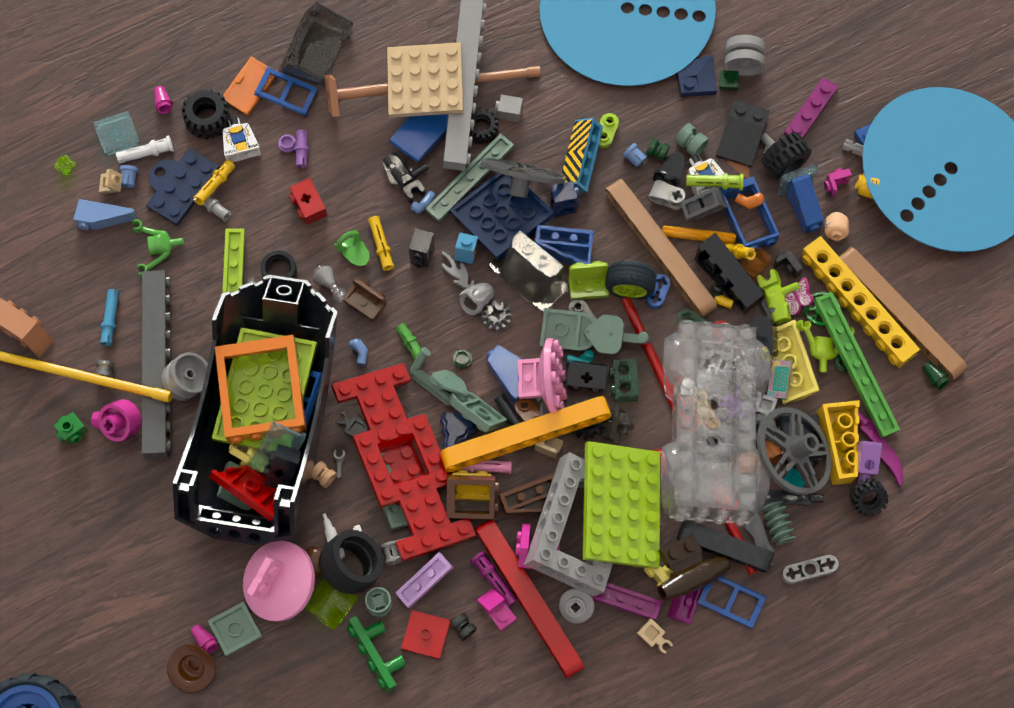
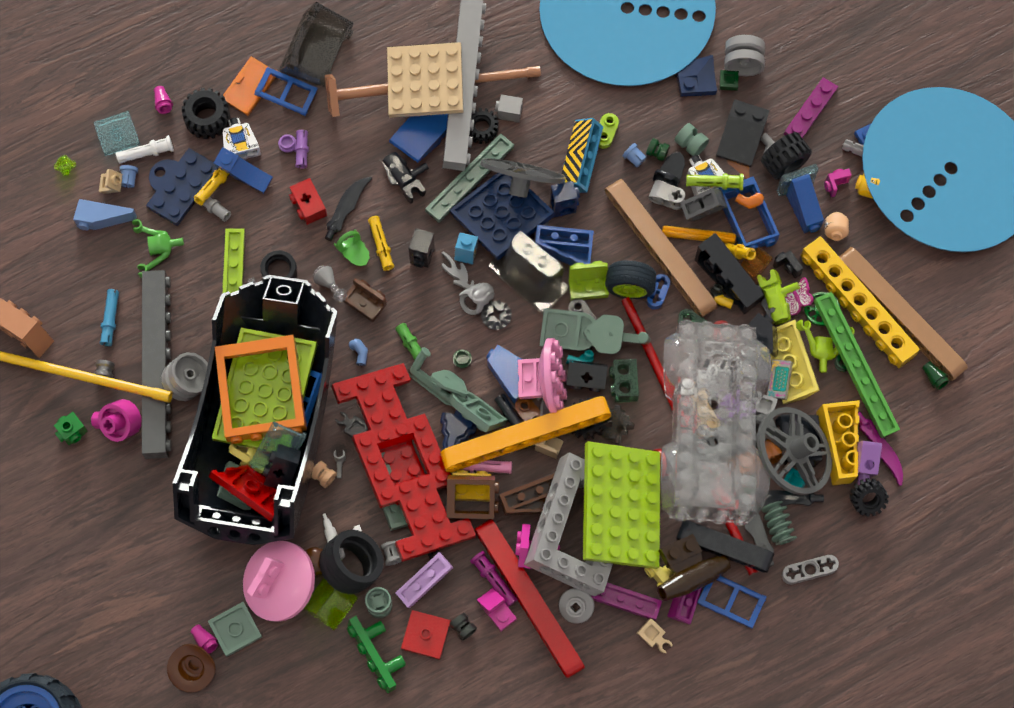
medium blue arm [411,191,436,214] -> none
none -> blue slope [214,147,273,194]
none -> black sword [325,177,372,241]

